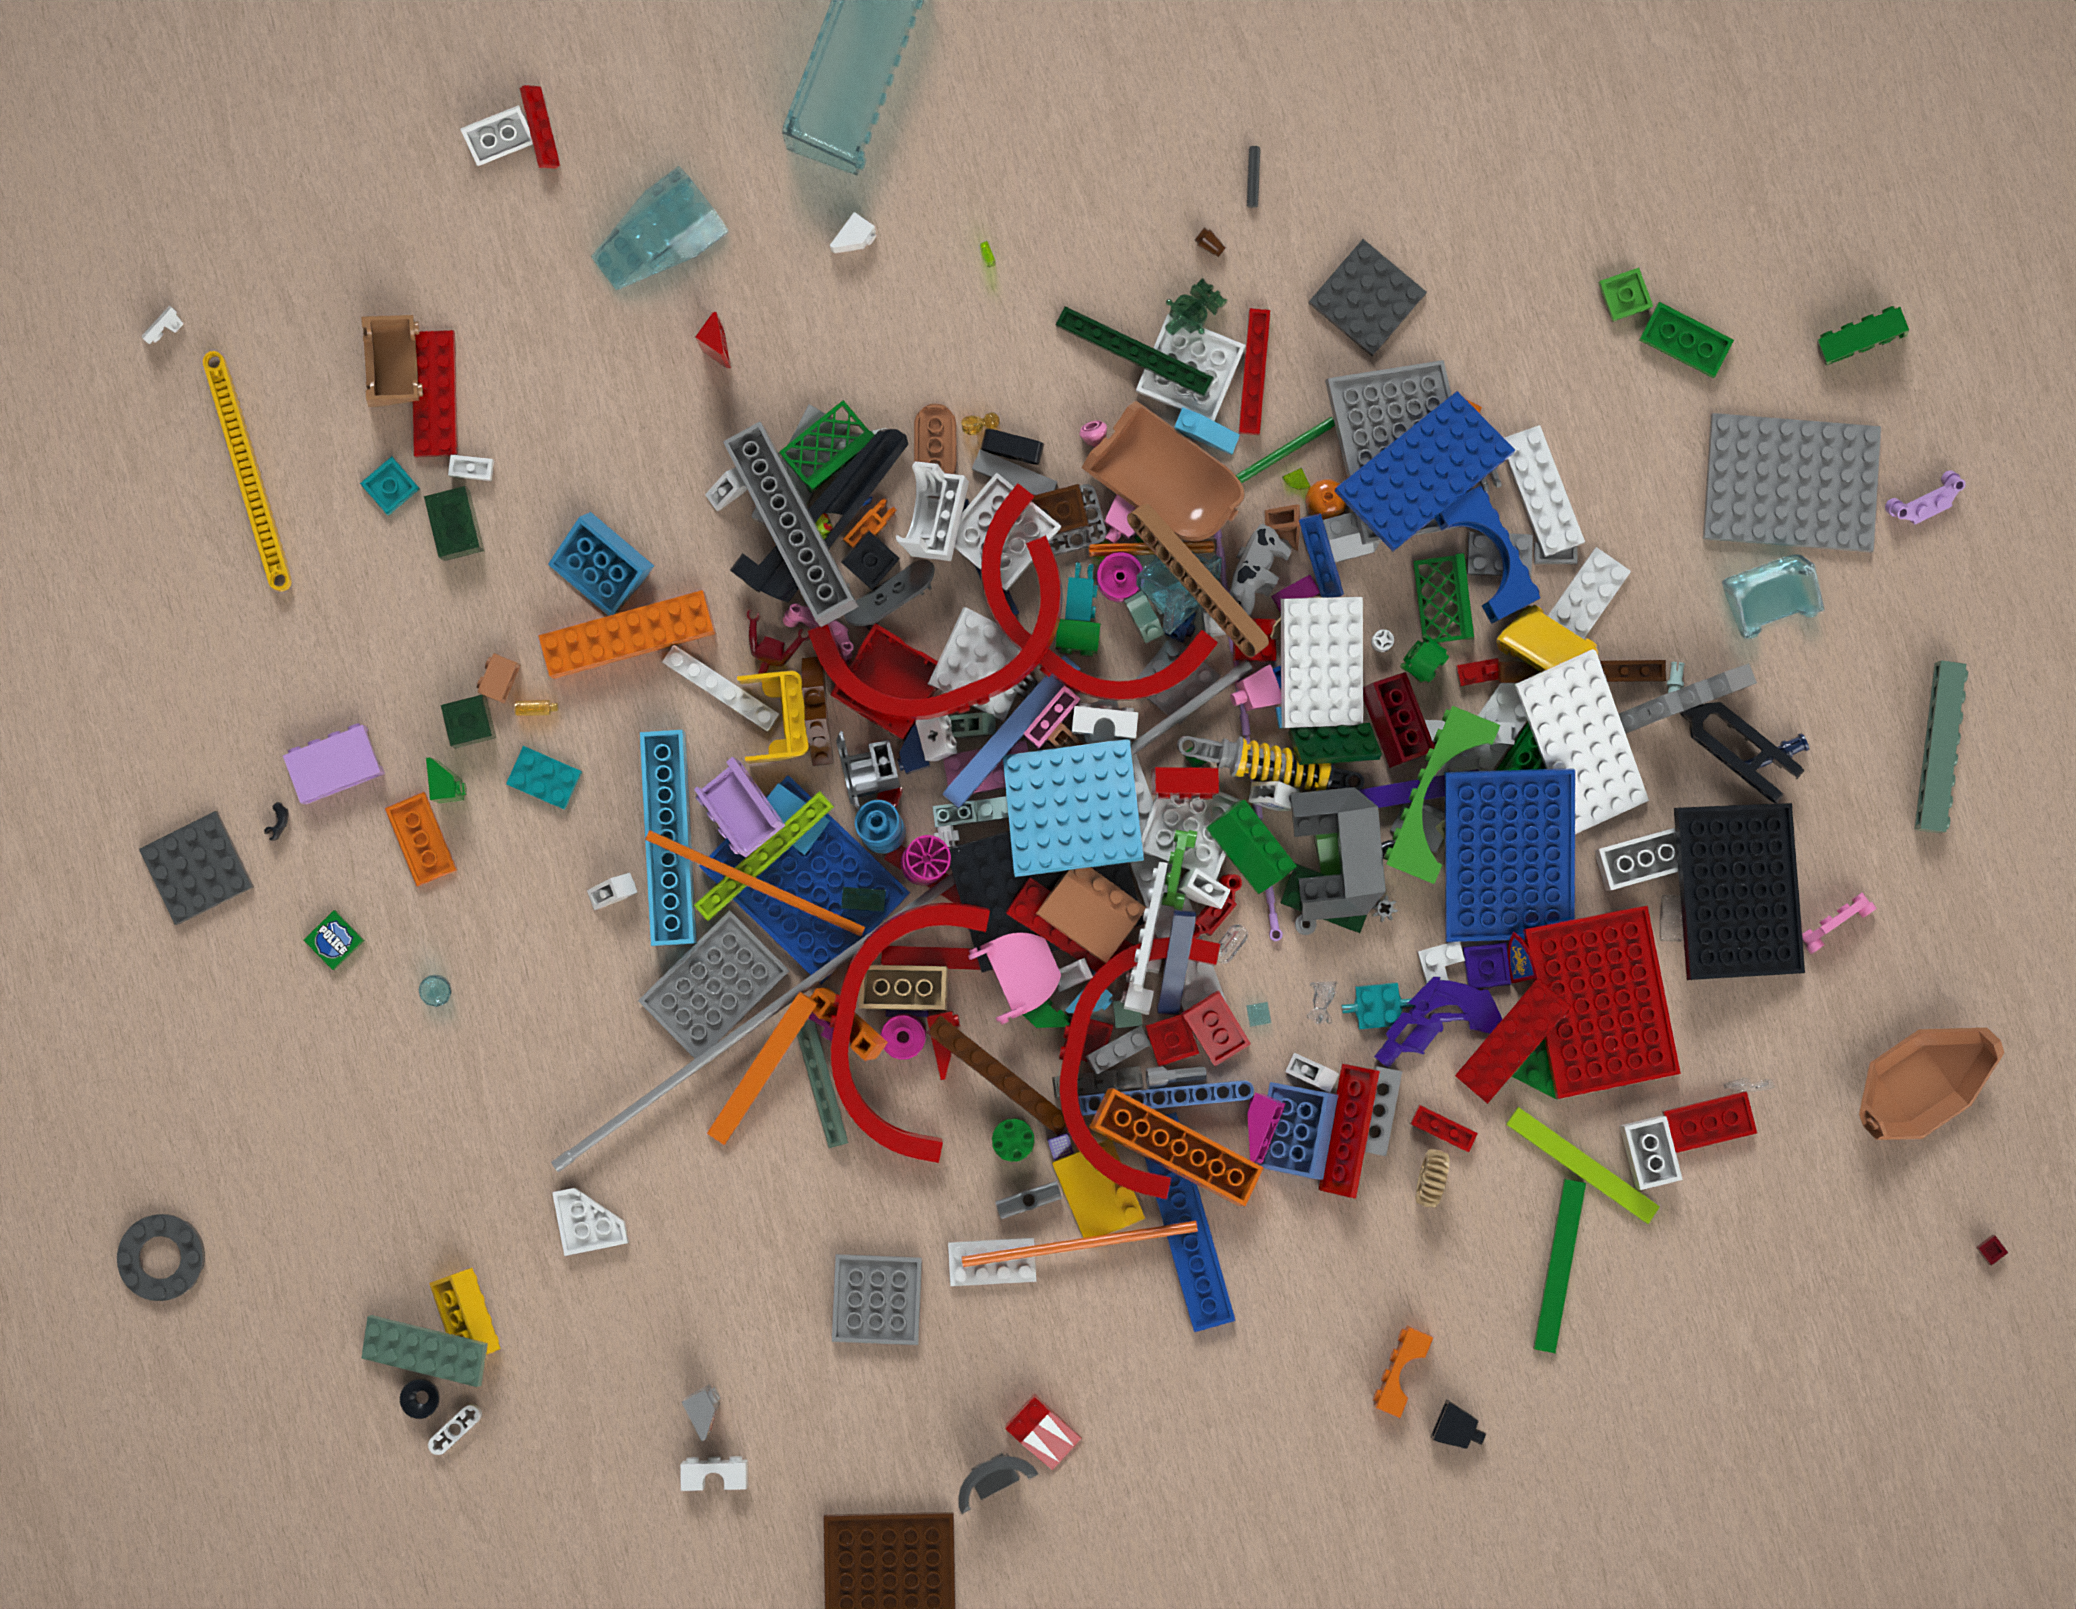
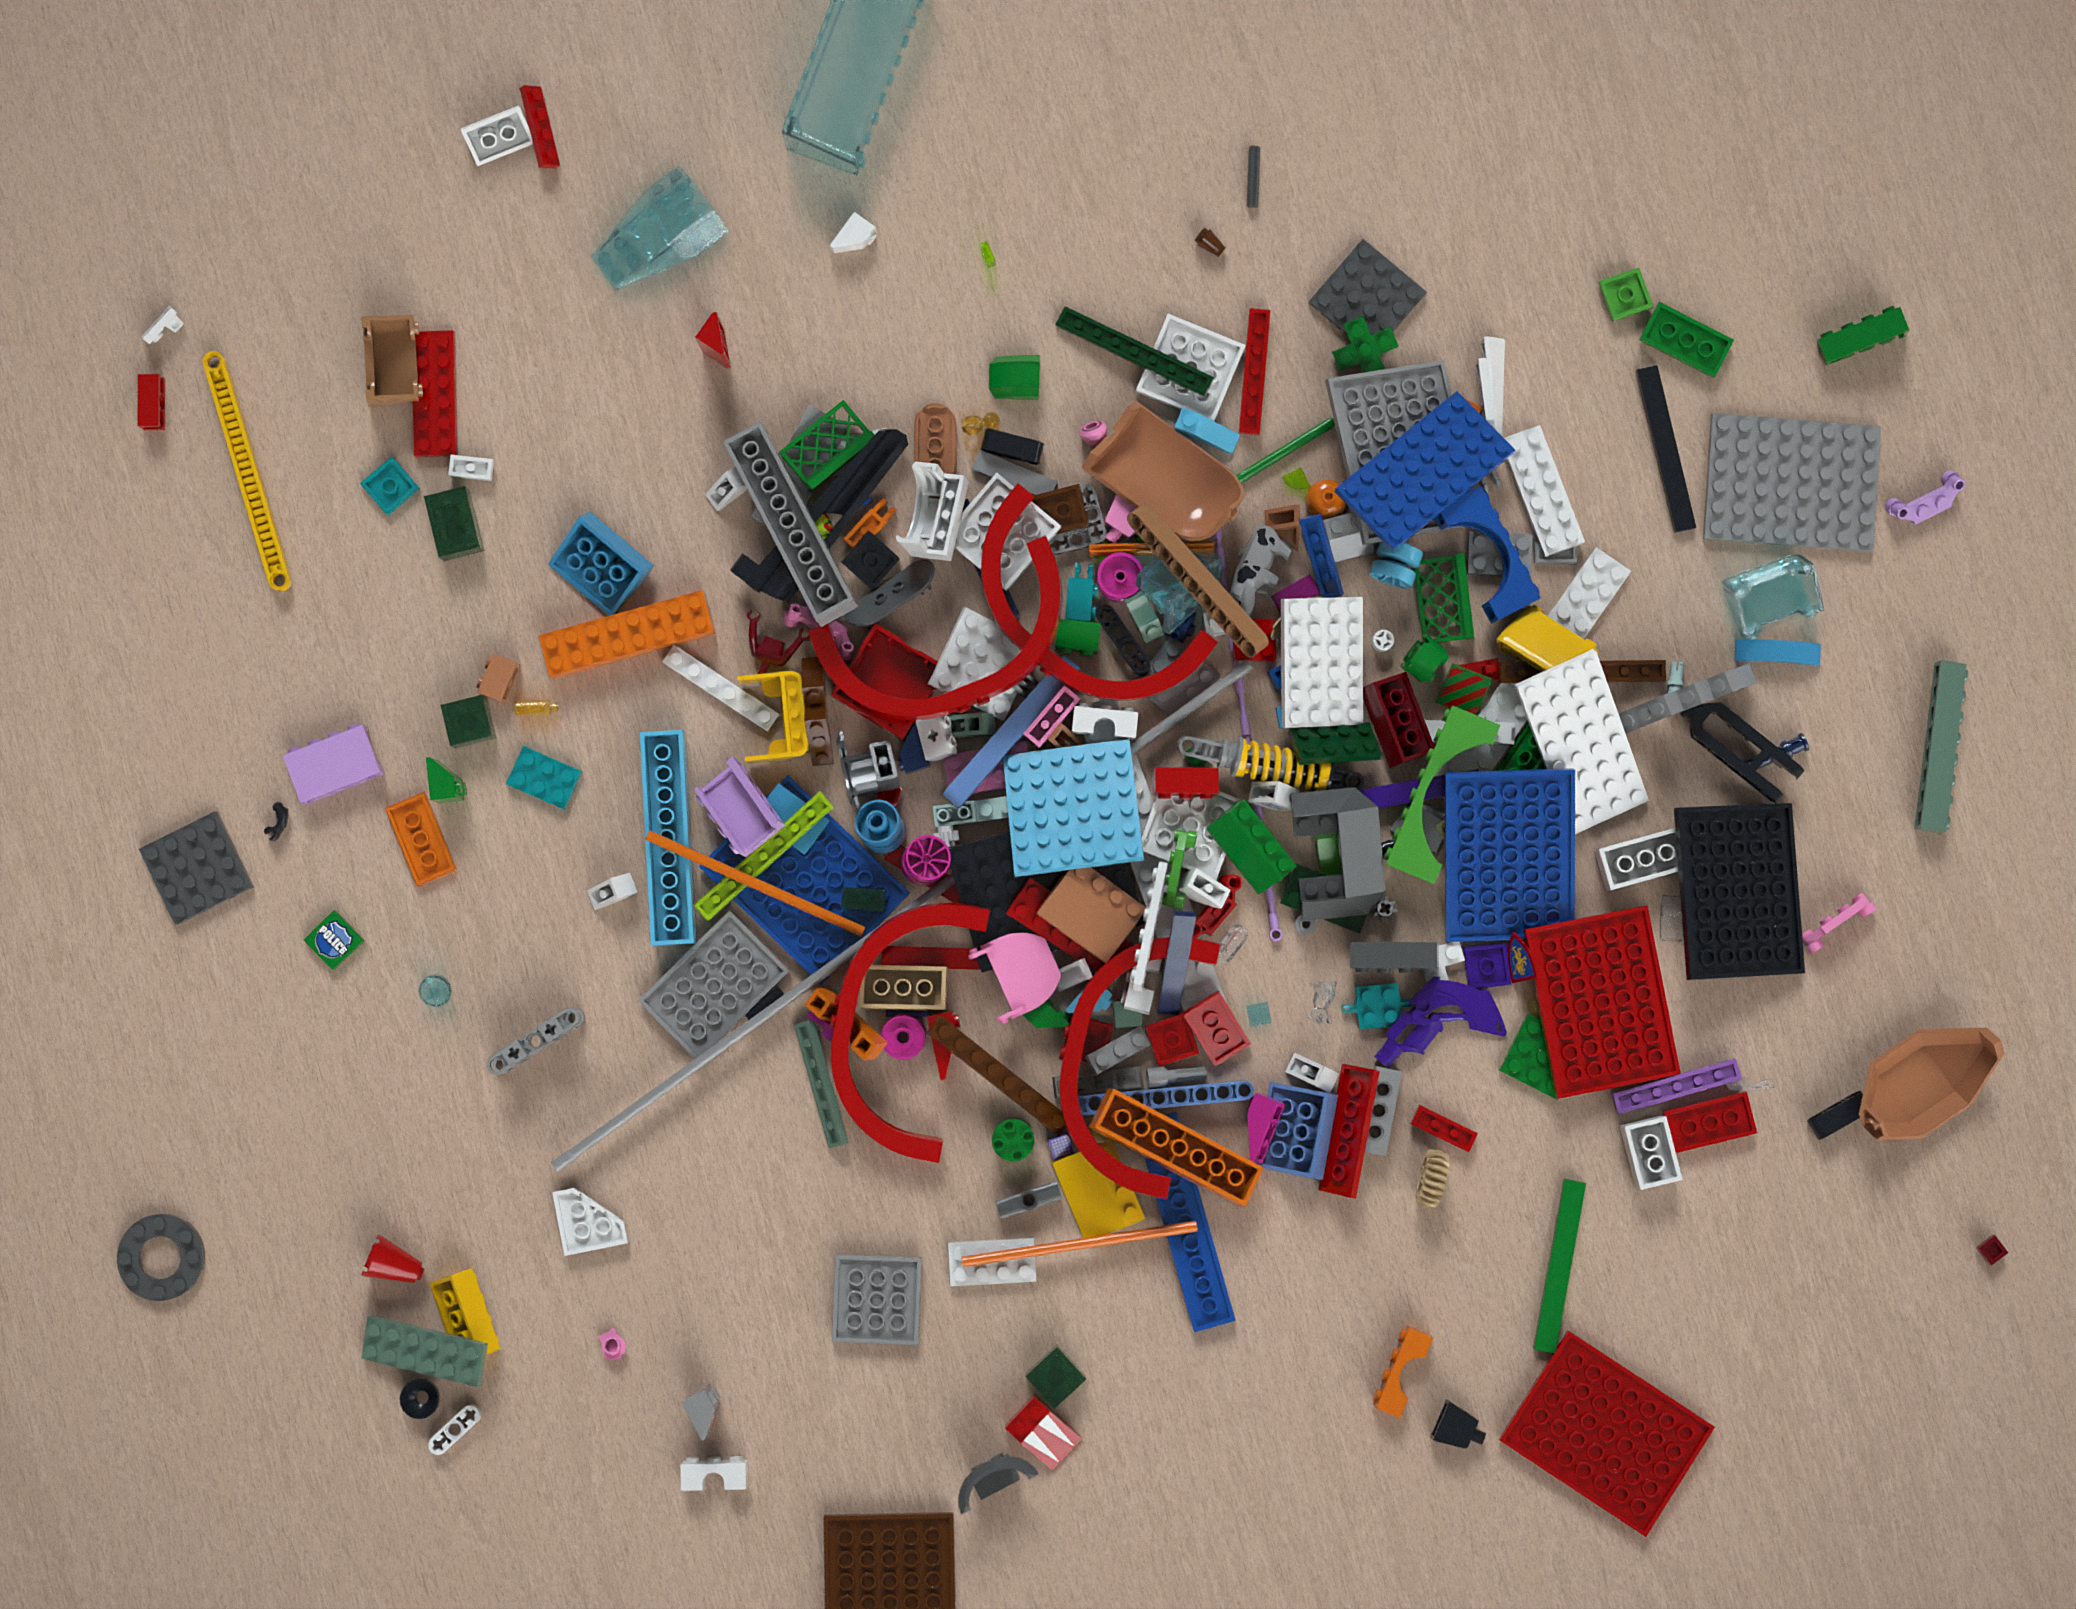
orange tile [707,992,818,1145] -> none
clear green torso [1165,278,1228,335] -> none
bright pink torso [1230,664,1281,711] -> none
red plate [1455,978,1572,1104] -> none
lime tile [1506,1107,1660,1224] -> none
none -> red piece [137,374,165,431]
none -> red cone [361,1234,425,1283]
none -> light grey piece [487,1008,585,1075]
none -> bright pink animal [598,1328,626,1360]
none -> black pin [745,986,784,1020]
none -> green slope [989,355,1040,400]
none -> clear green brick [1025,1344,1087,1409]
none -> black beam [1096,604,1151,676]
none -> green plate [1332,315,1399,373]
none -> dark grey brick [1350,942,1439,973]
none -> medium azure wheel [1369,541,1423,589]
none -> tile [1436,663,1492,715]
none -> white wedge [1475,336,1505,436]
none -> red plate [1498,1330,1715,1537]
none -> medium lavender plate [1611,1058,1742,1114]
none -> black tile [1636,365,1697,533]
none -> dark azure slope [1734,639,1821,666]
none -> black beam [1807,1091,1863,1140]

